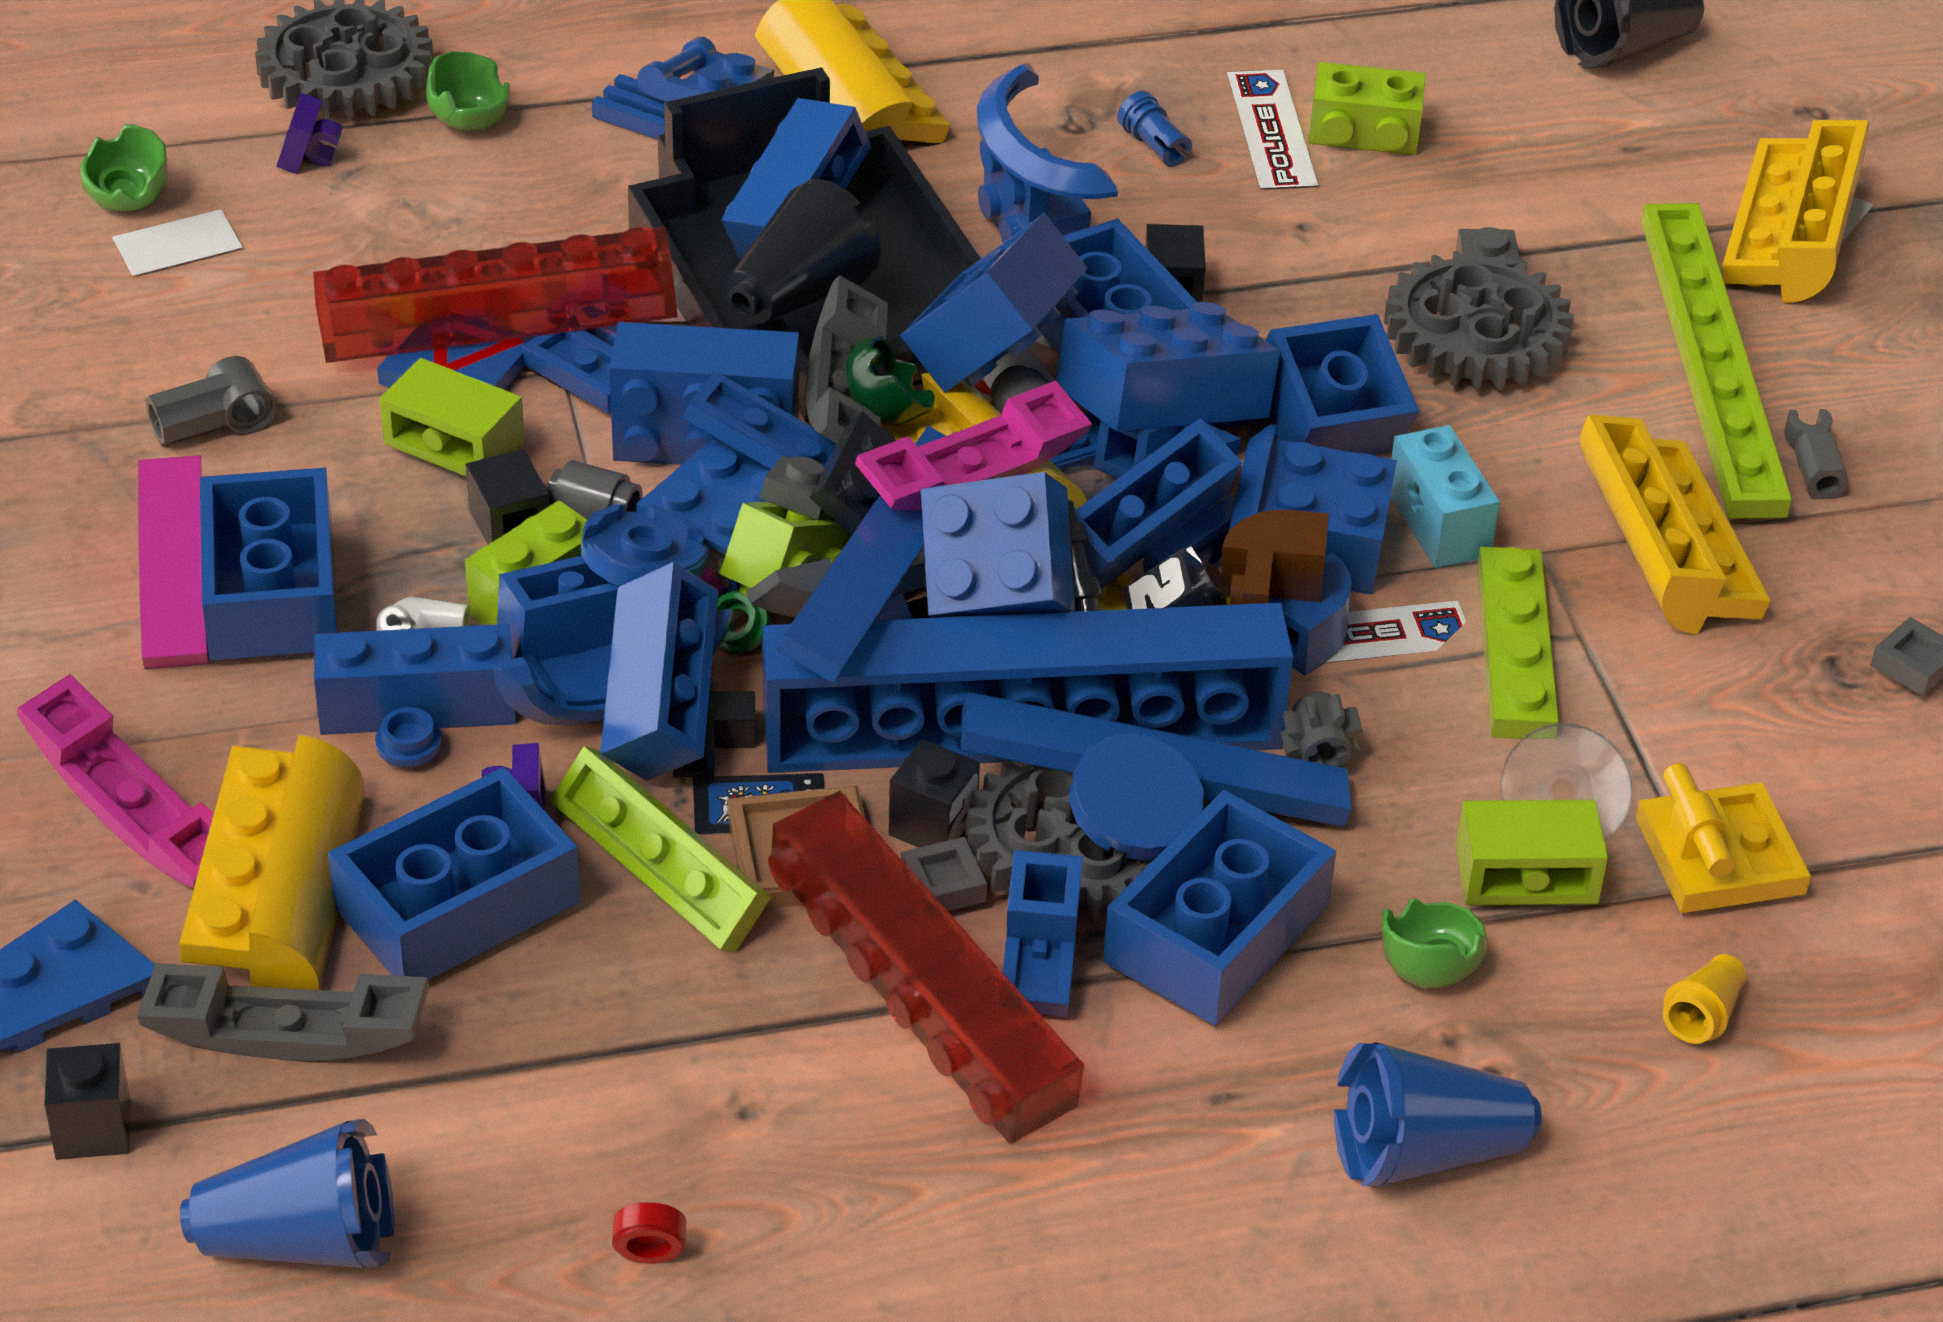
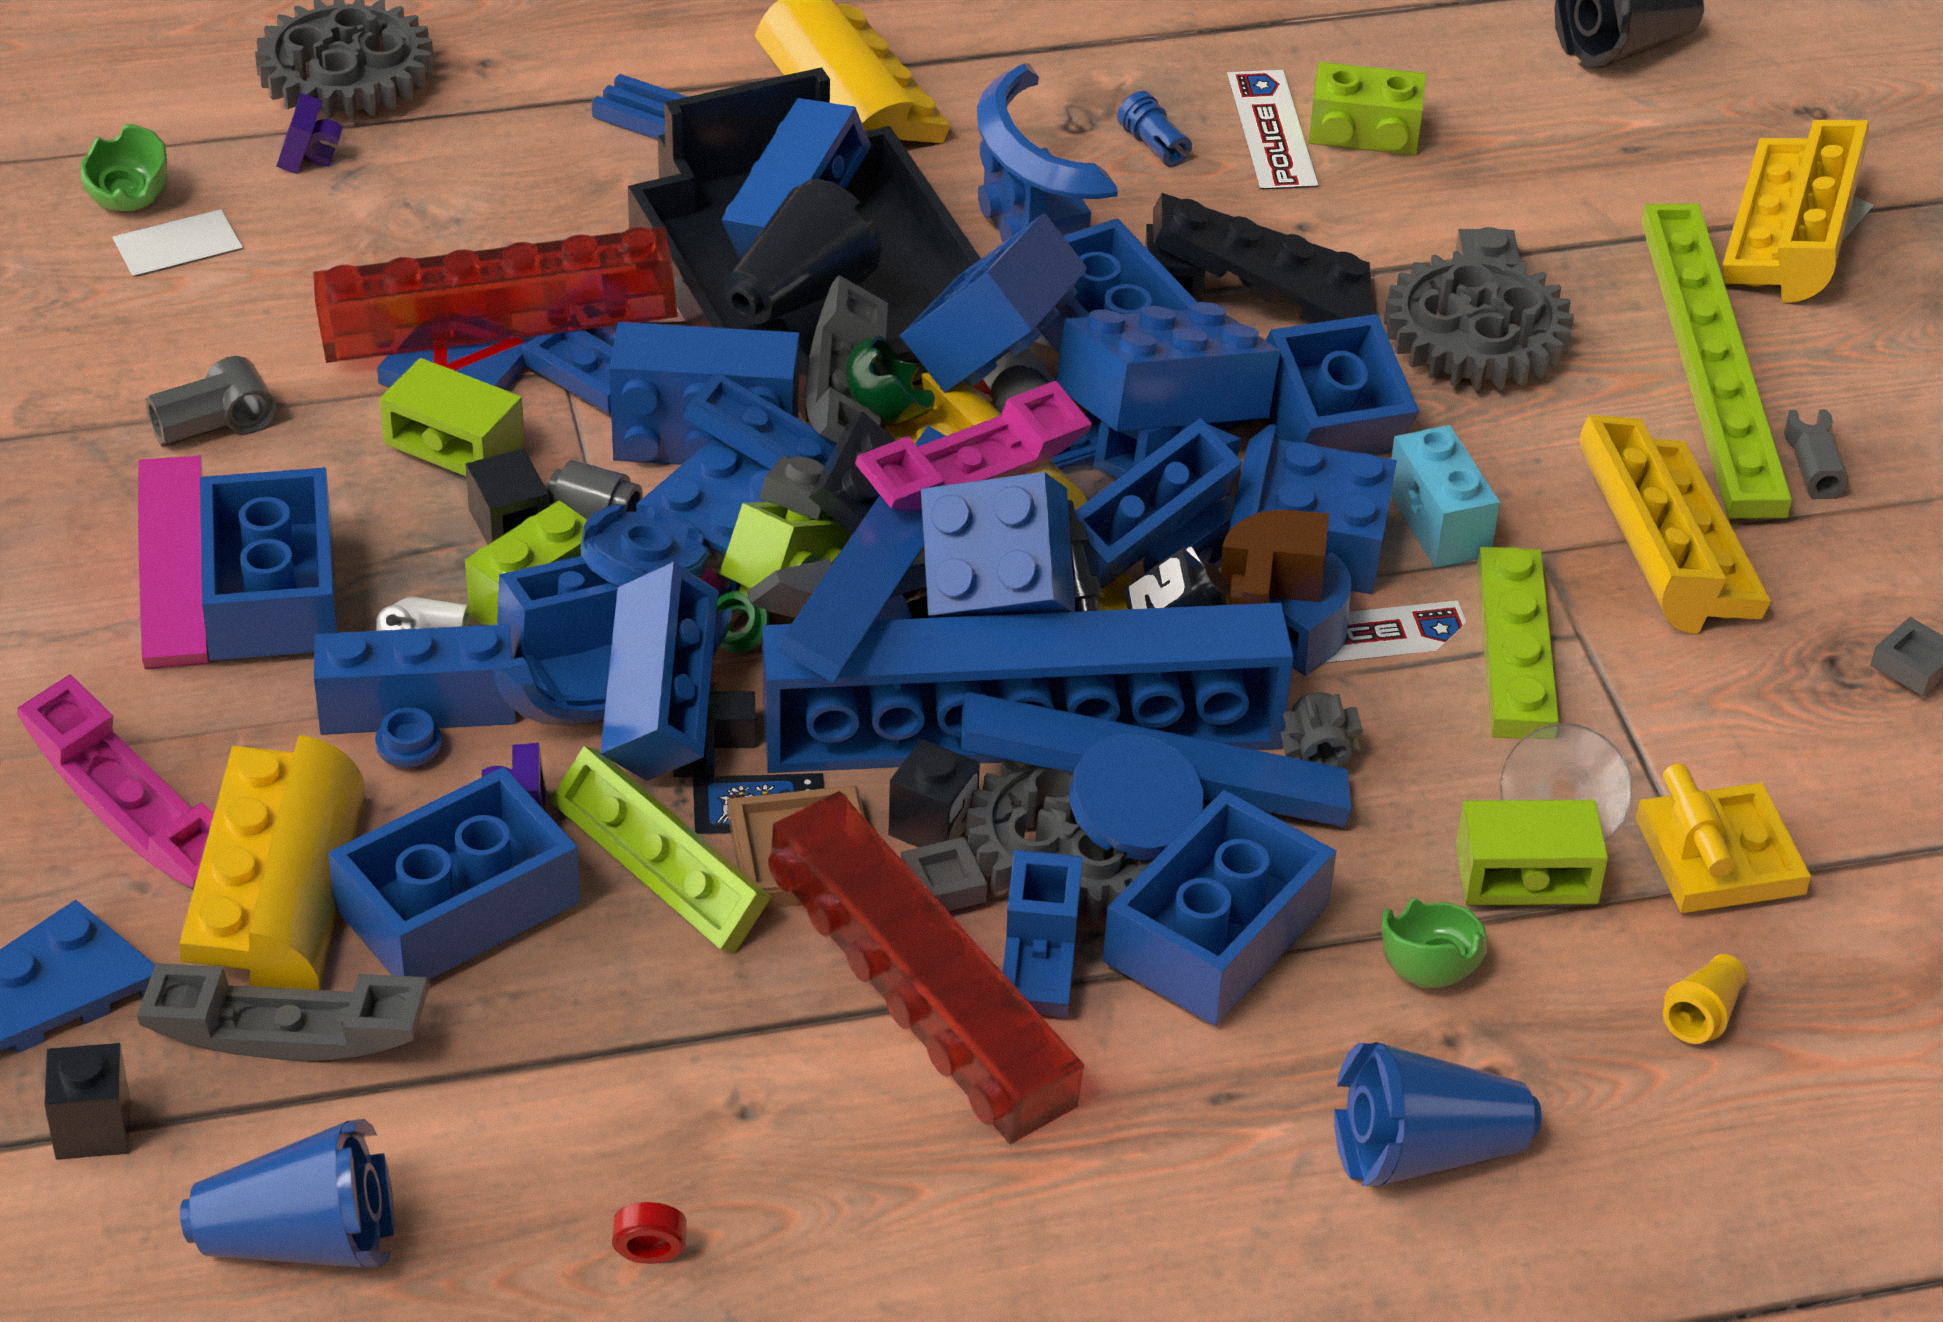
bright green hair [426,51,510,131] -> none
blue plate [637,37,774,102] -> none
none -> black wing [1153,193,1374,324]

